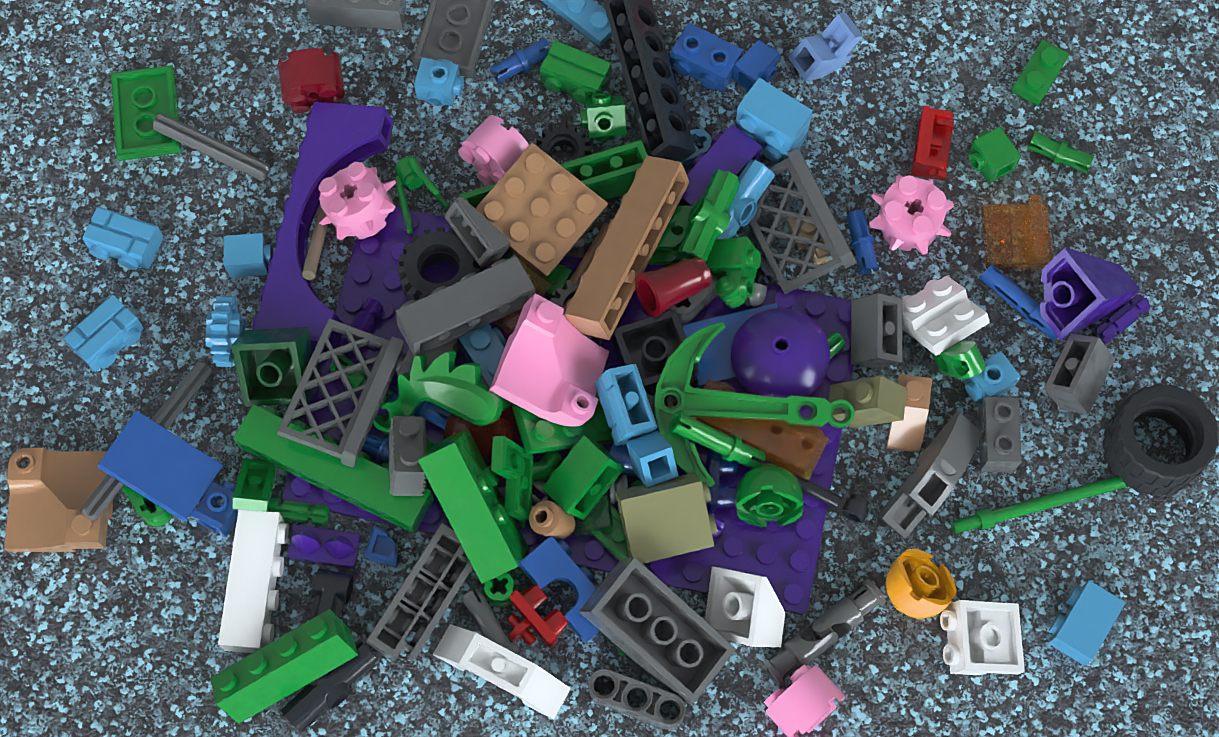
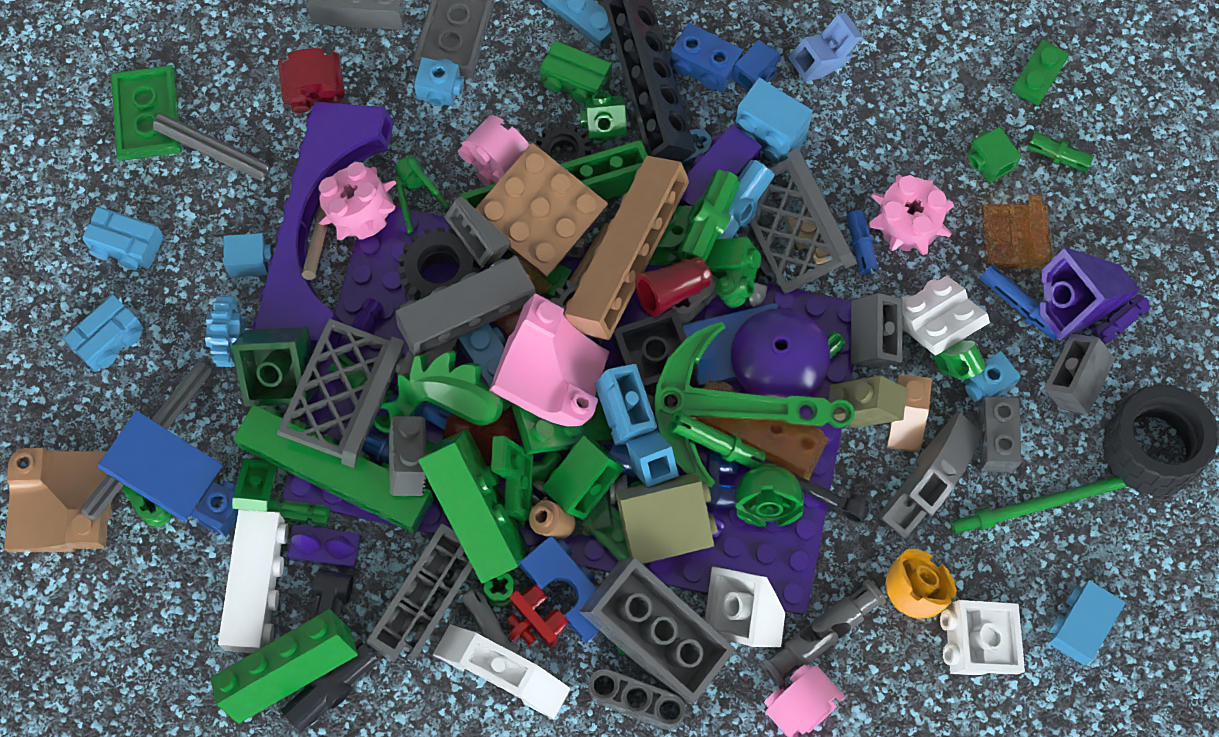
blue tile [363,525,398,568] -> none
blue pin [490,37,551,84] -> none
red hinge [911,105,954,181] -> none

